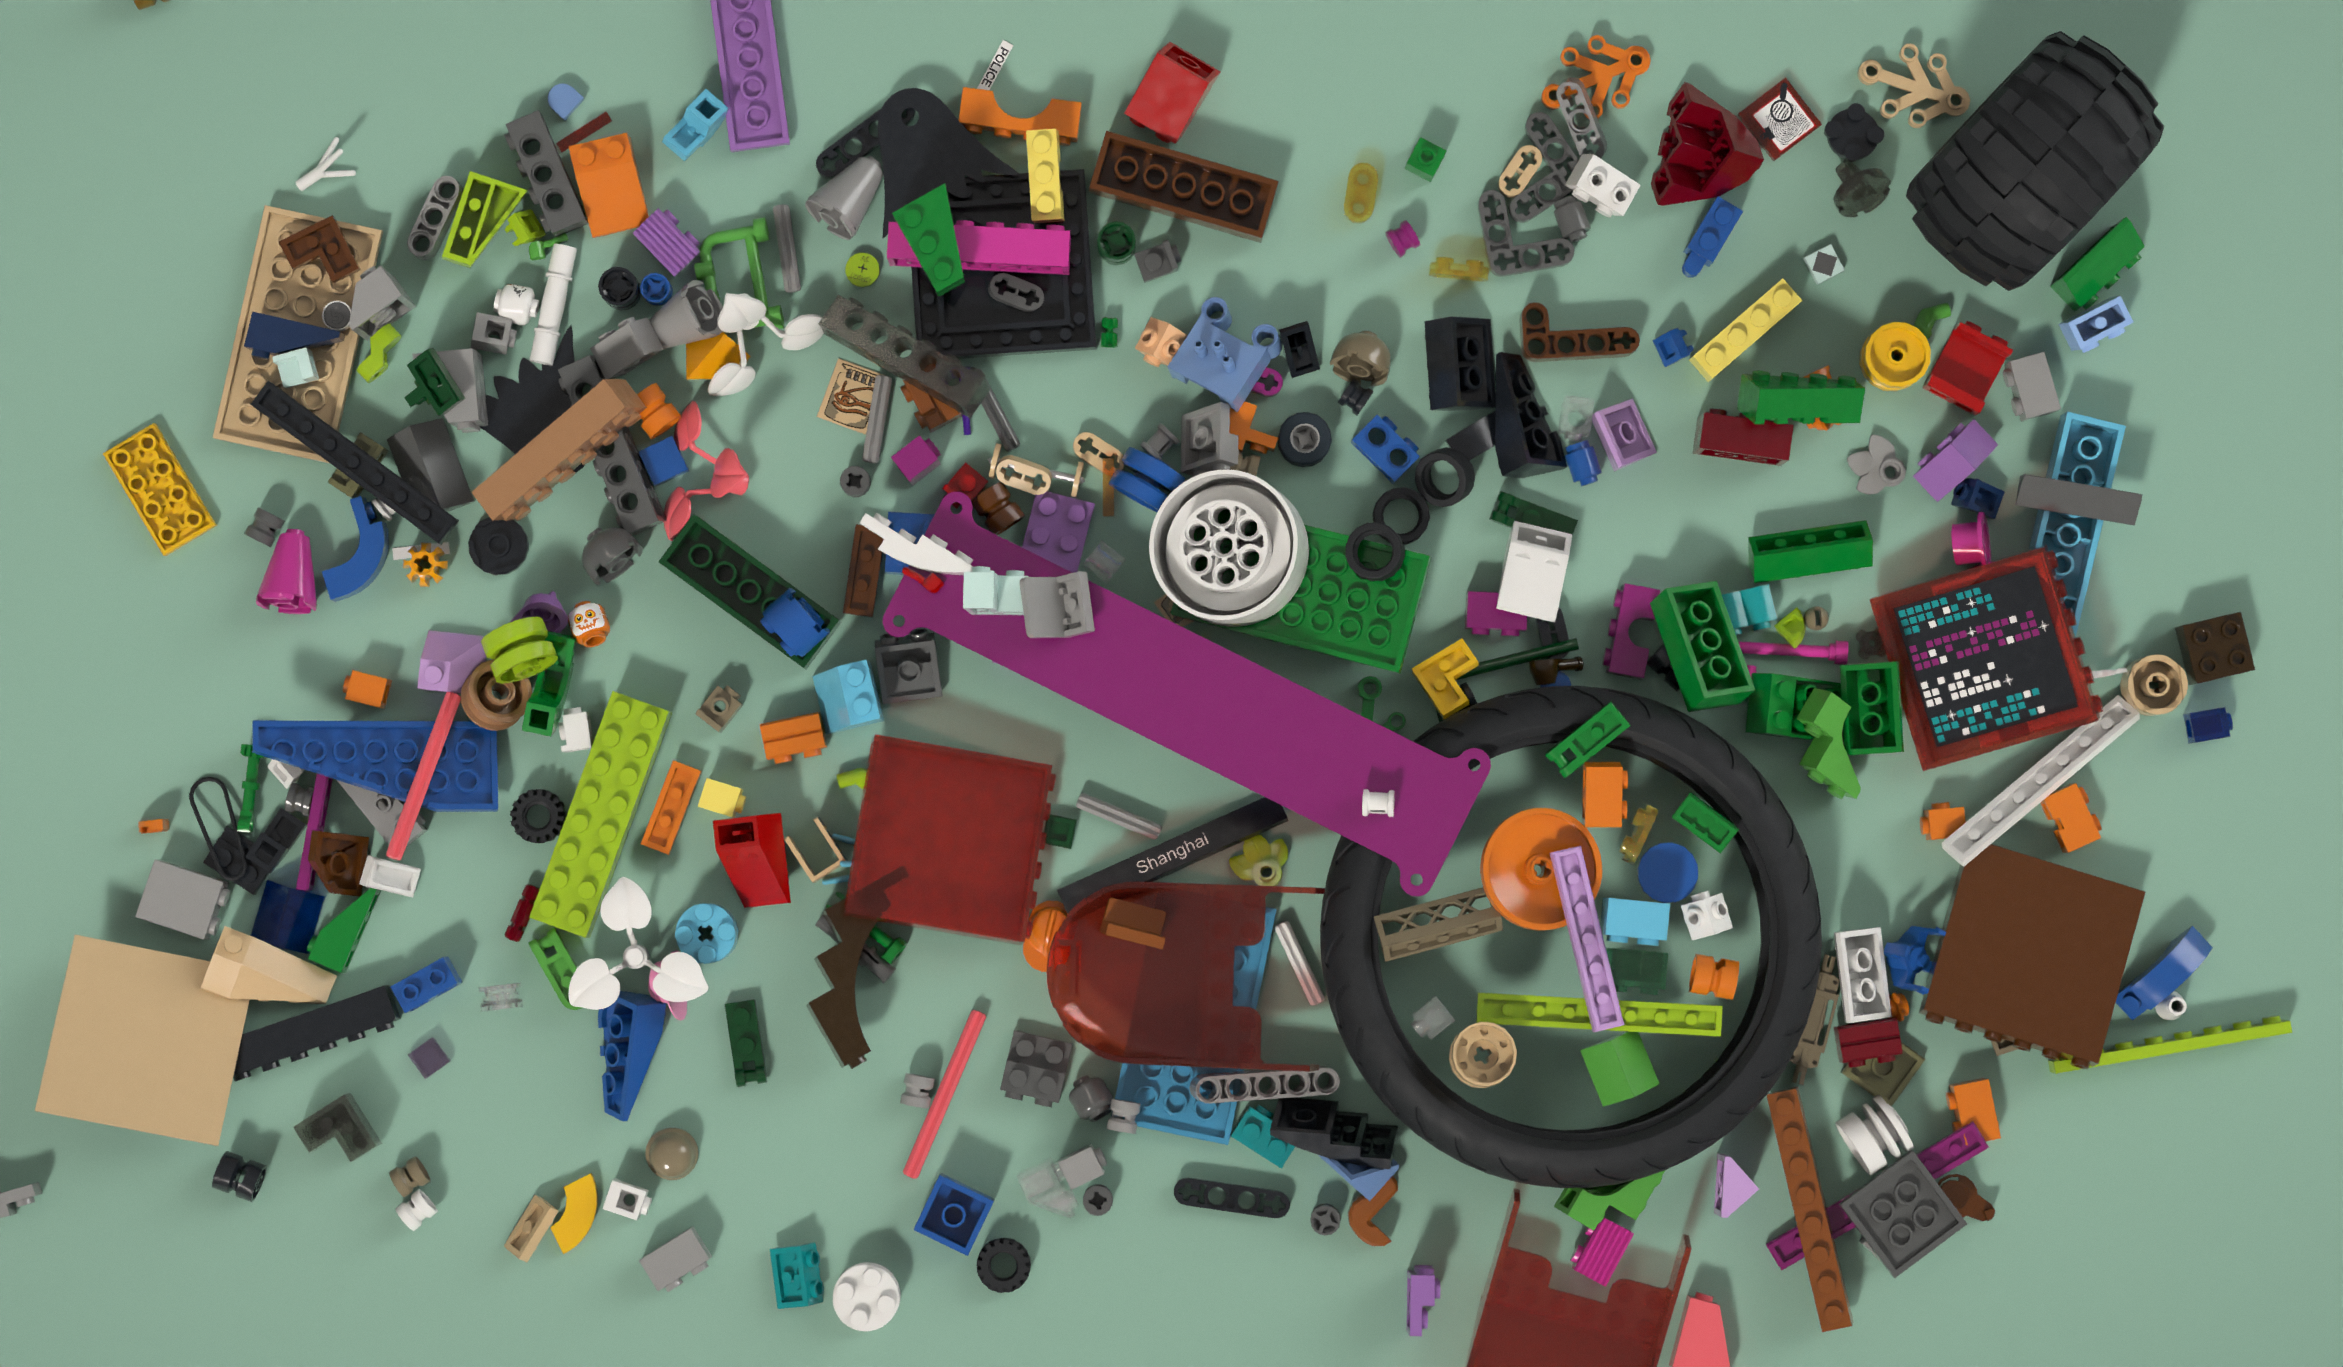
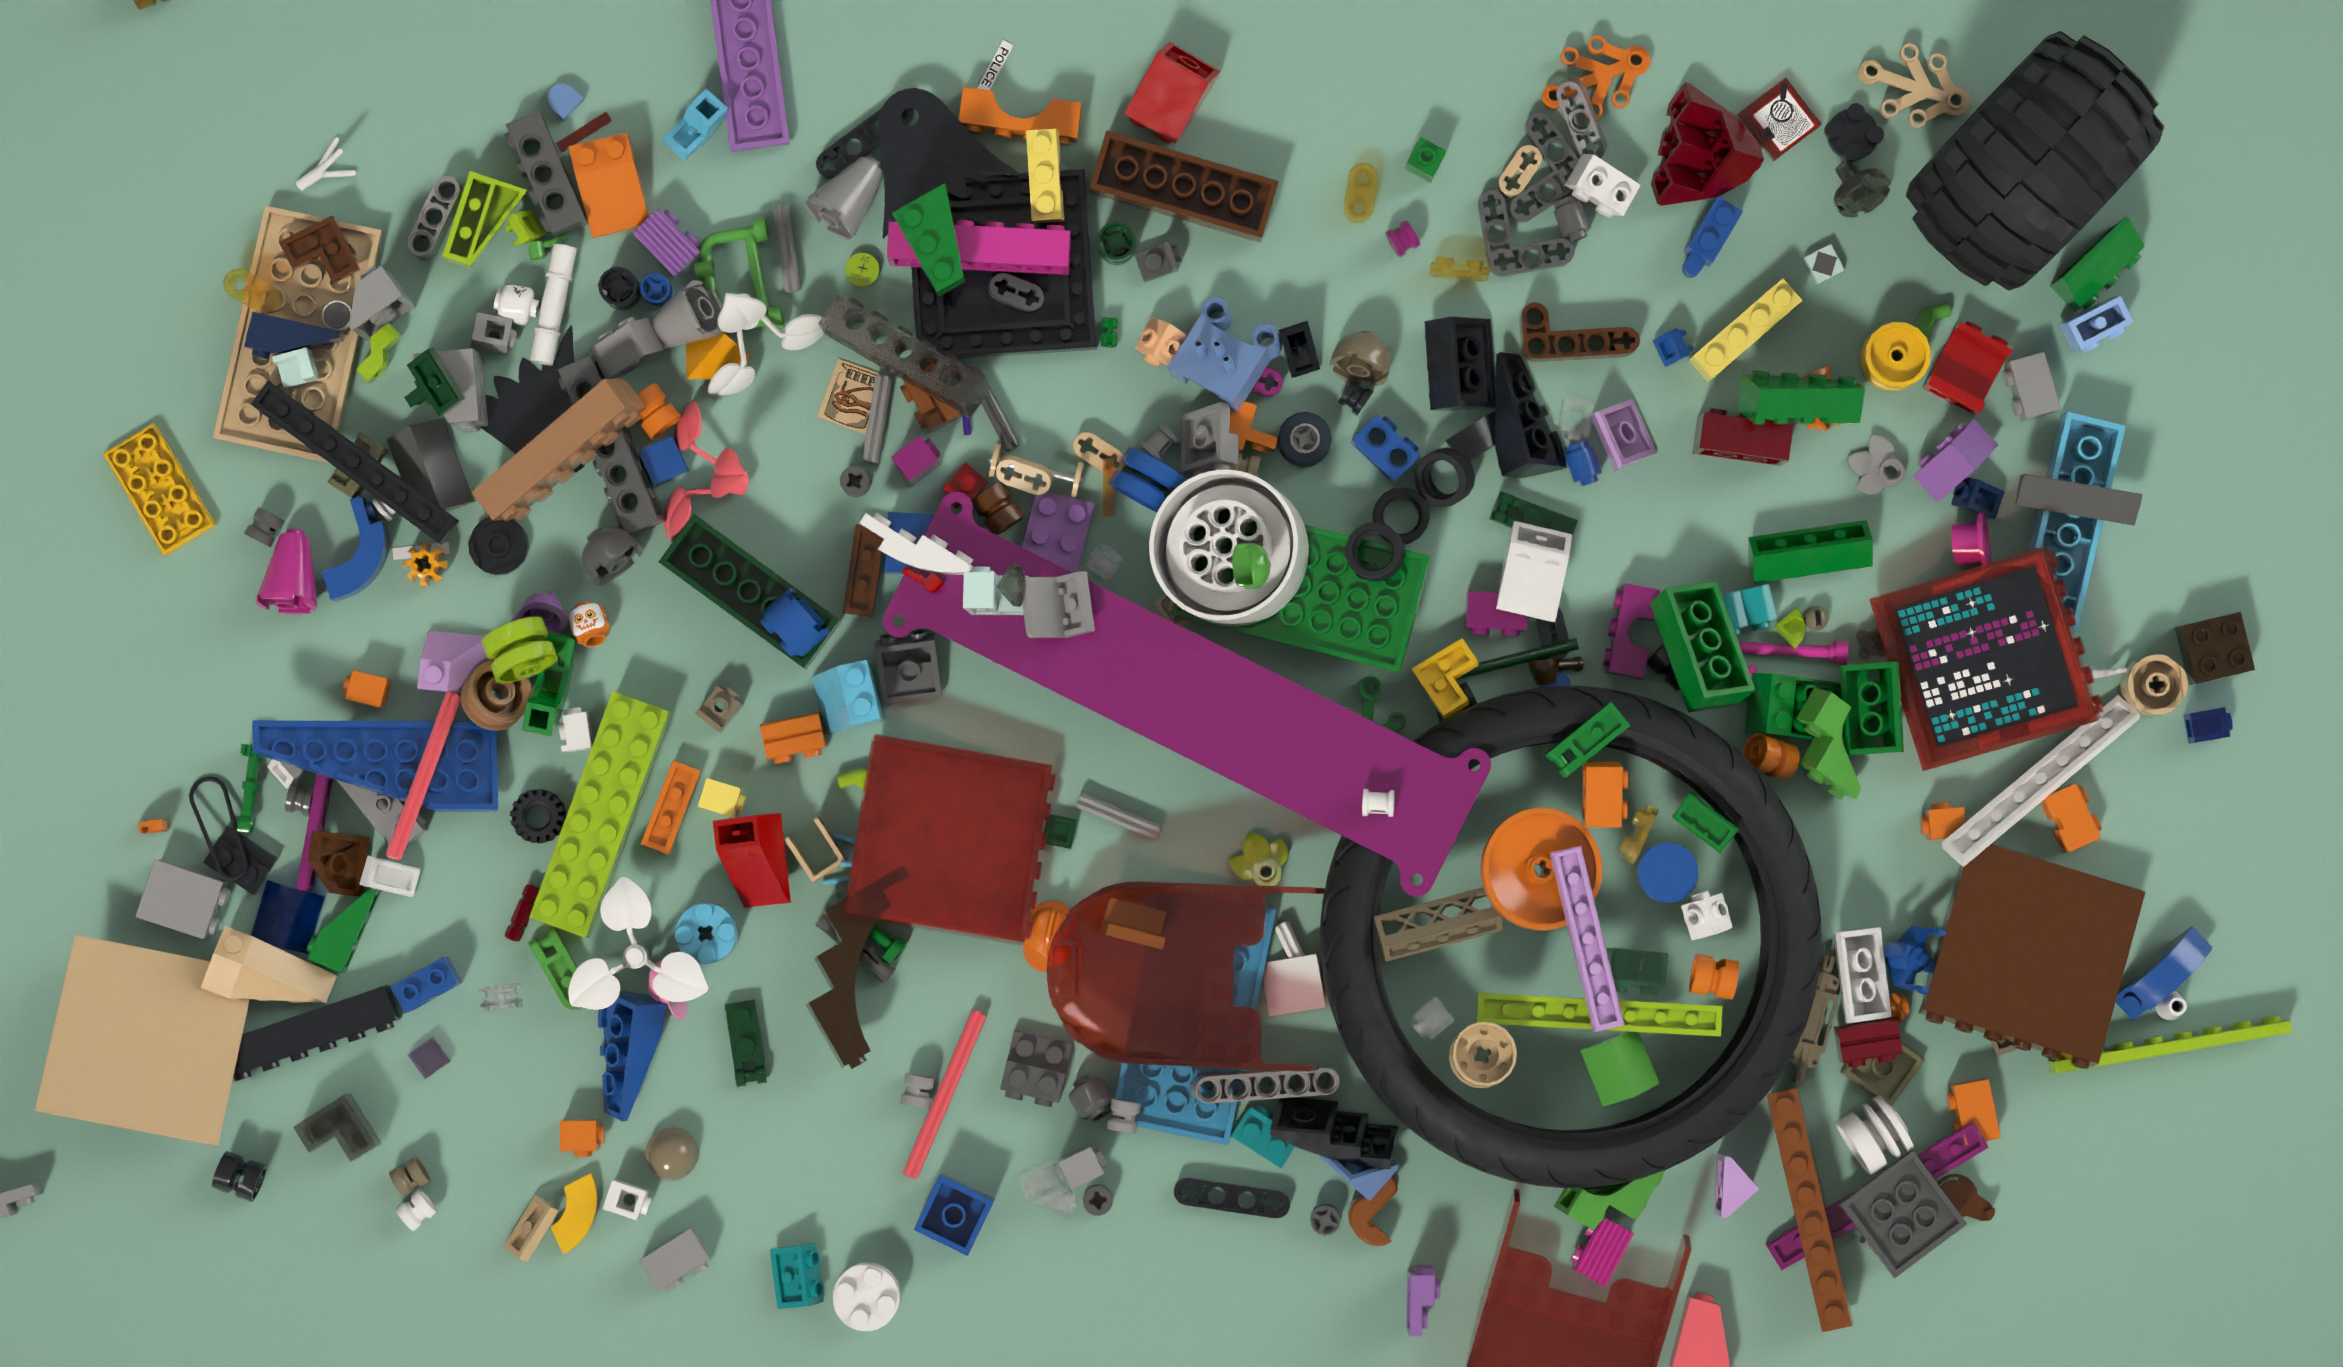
black slope [245,808,307,874] -> none
black tyre [976,1238,1031,1293] -> none
black tile [1057,797,1289,919] -> none
medium azure brick [1600,898,1670,946] -> none
none -> clear yellow plate [223,268,281,315]
none -> orange brick [560,1119,605,1157]
none -> clear smoke tile [996,563,1026,607]
none -> bright green hair [1232,543,1271,589]
none -> white sticker [1263,954,1326,1016]
none -> orange wheel [1742,733,1800,781]

